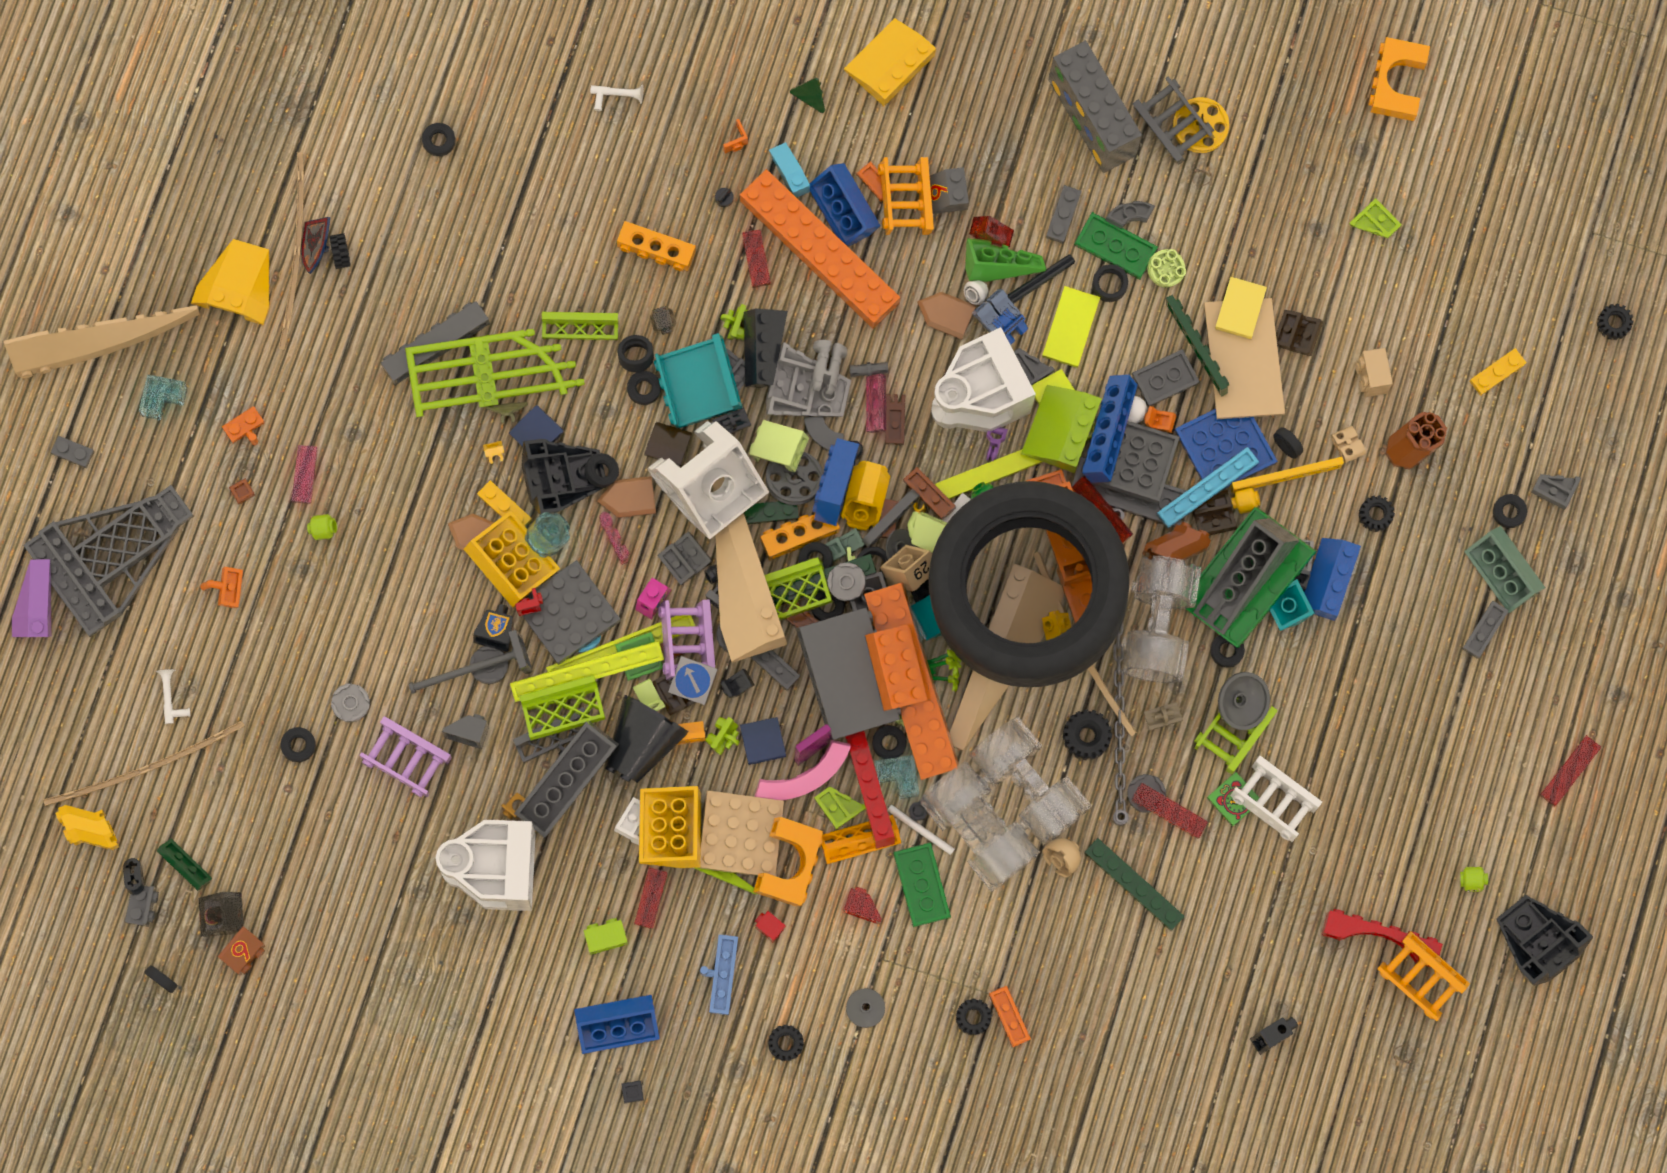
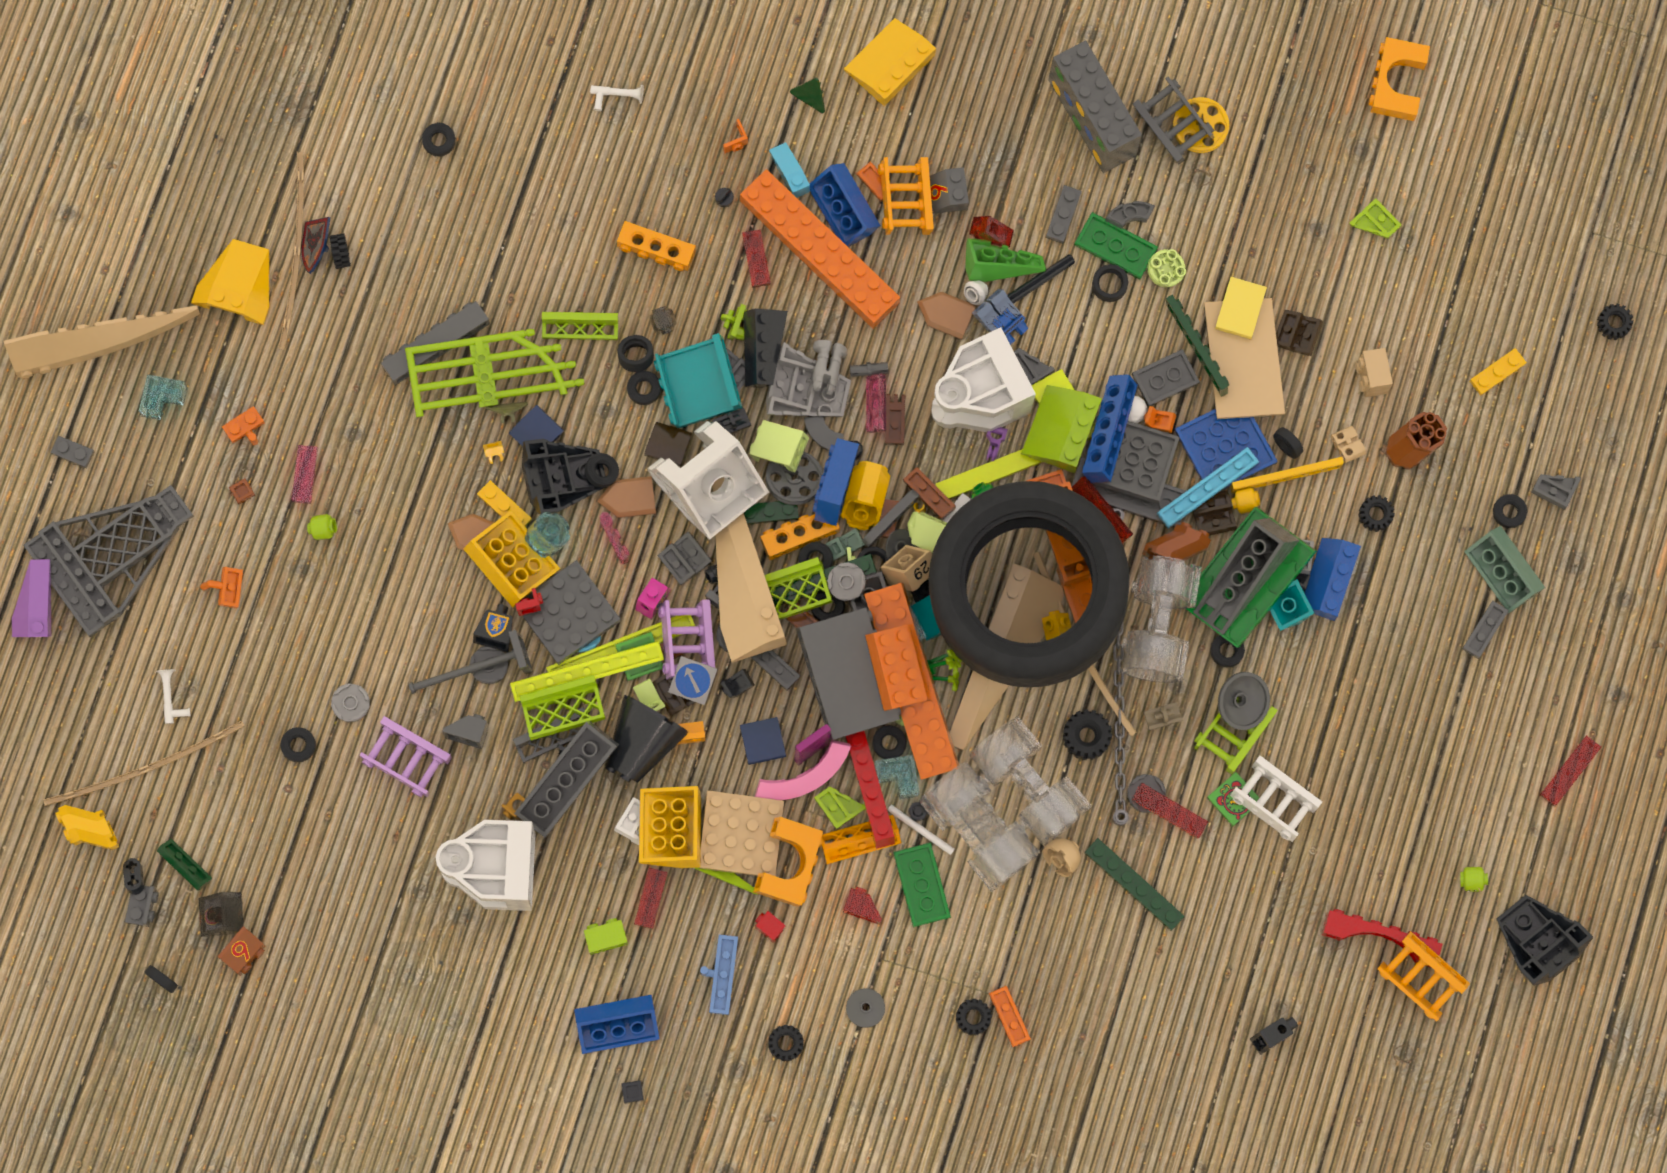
lime hips [705,717,740,755] -> none
neon yellow tile [1042,286,1100,368] -> none

